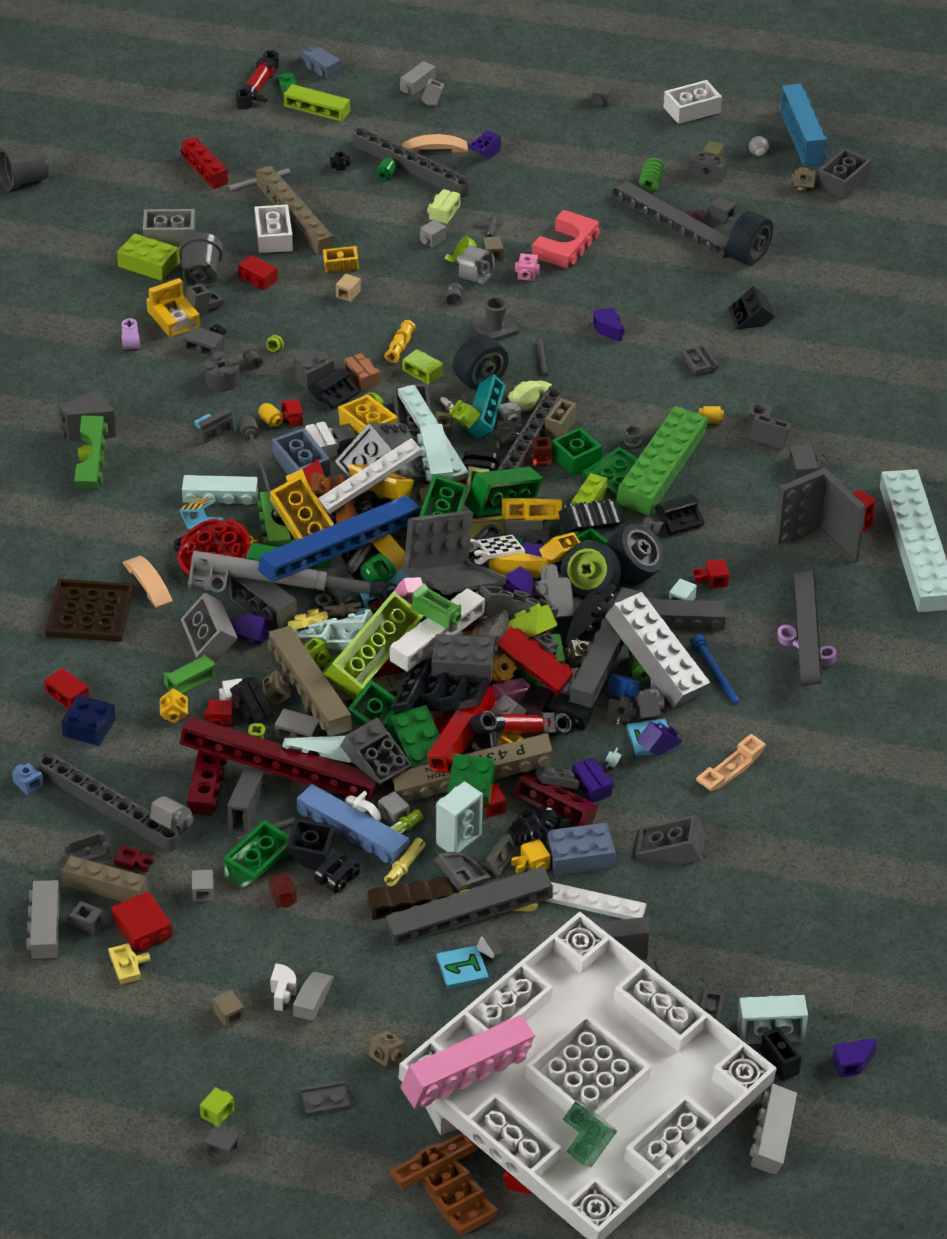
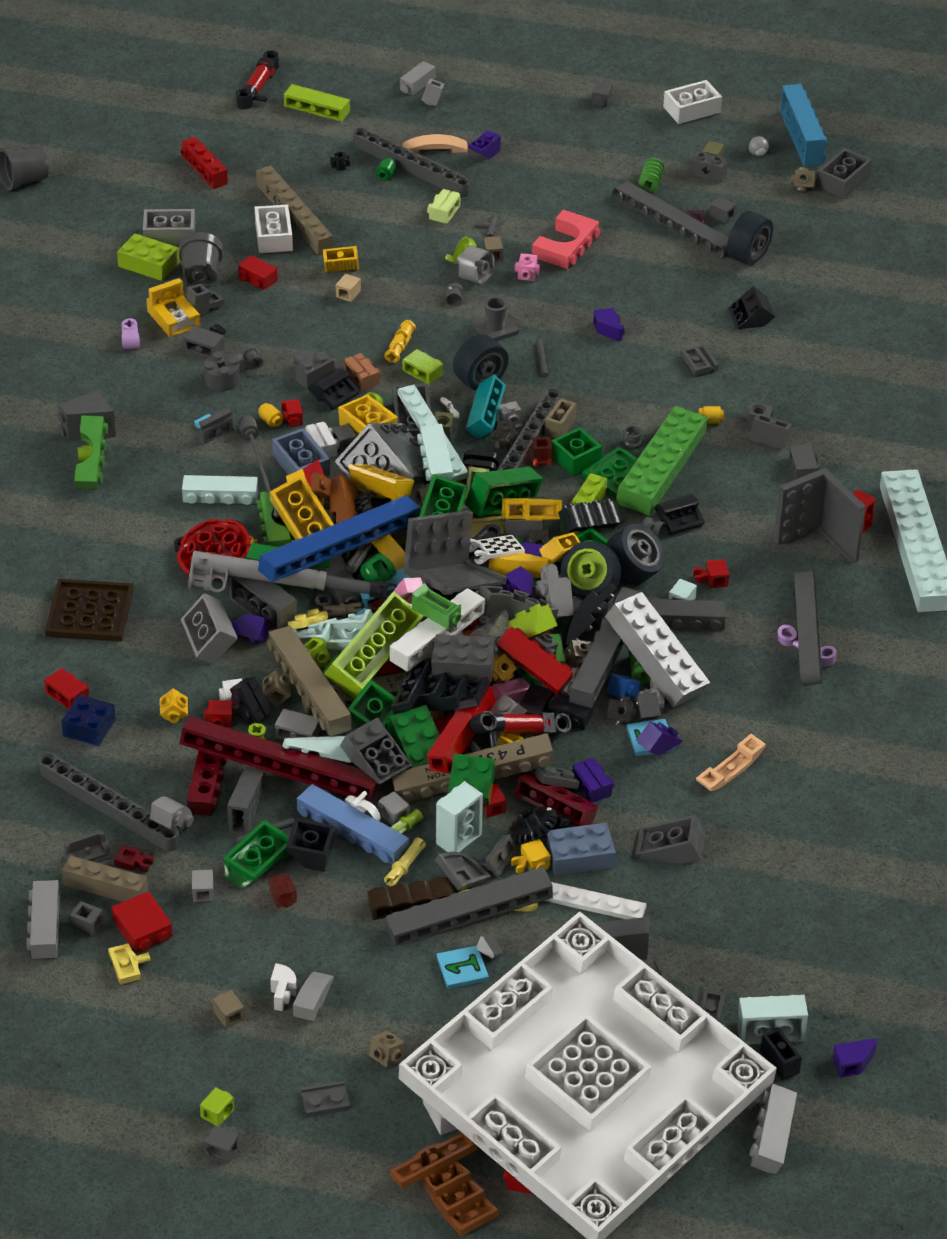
medium blue brick [12,763,44,795] -> none
light nougat slope [123,556,173,608] -> none
bright green window [164,654,216,694] -> none
medium azure piece [179,498,223,530] -> none
light grey piece [228,168,291,192] -> none
lime plate [266,335,284,352] -> none
green plate [278,73,297,96] -> none
sand blue brick [300,47,341,79] -> none
black brick [314,851,360,893] -> none
white plate [318,438,423,514] -> none
bright pink brick [400,1015,535,1109] -> none
light grey brick [420,219,446,247] -> none
lime brick [448,400,481,428] -> none
yellowish green piece [508,381,552,412] -> none
clear green brick [562,1101,618,1167] -> none
light aqua plate [605,747,621,769] -> none
blue piece [690,634,739,704] -> none

